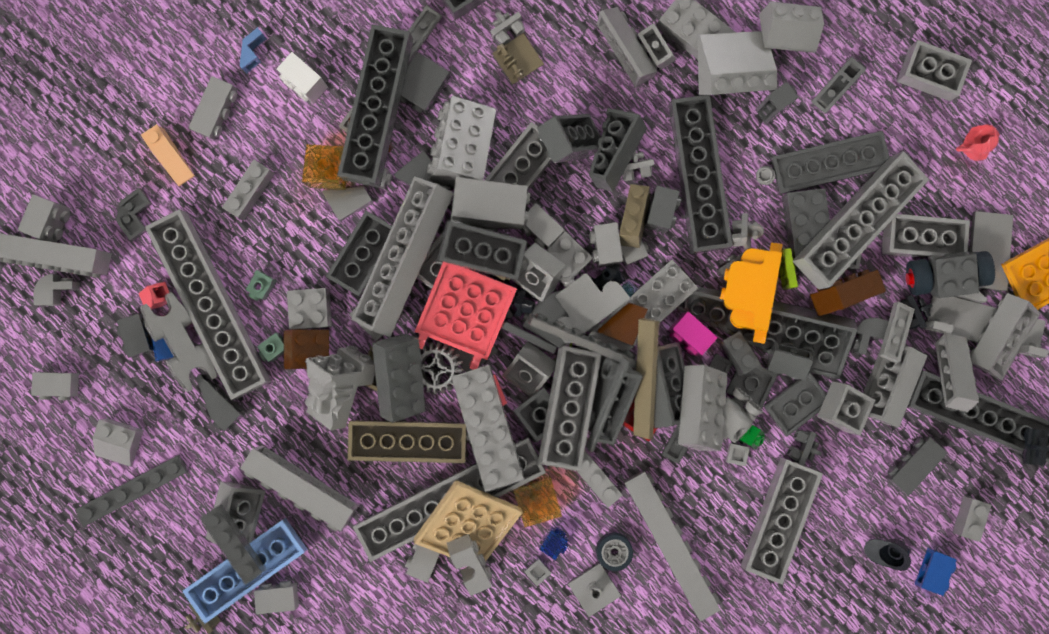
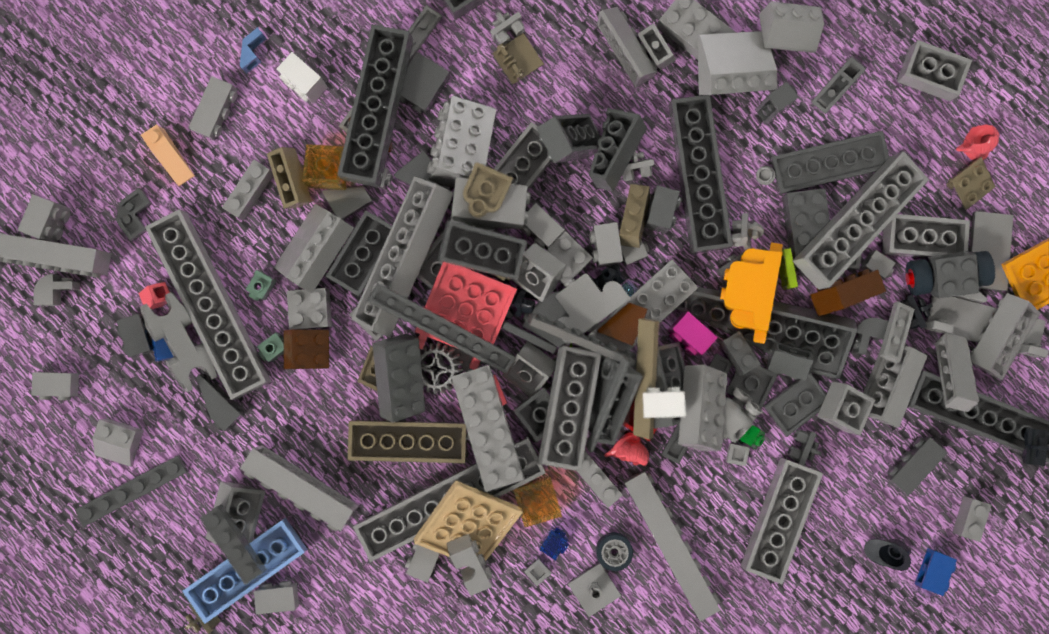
light grey brick [305,346,375,430] -> none
none -> dark tan brick [267,147,312,209]
none -> light grey slope [274,204,354,293]
none -> dark grey plate [368,282,516,374]
none -> dark tan plate [463,162,513,218]
none -> coral hair [604,432,650,466]
none -> white brick [643,387,685,418]
none -> light grey brick [860,250,895,279]
none -> dark tan hinge [947,157,996,210]

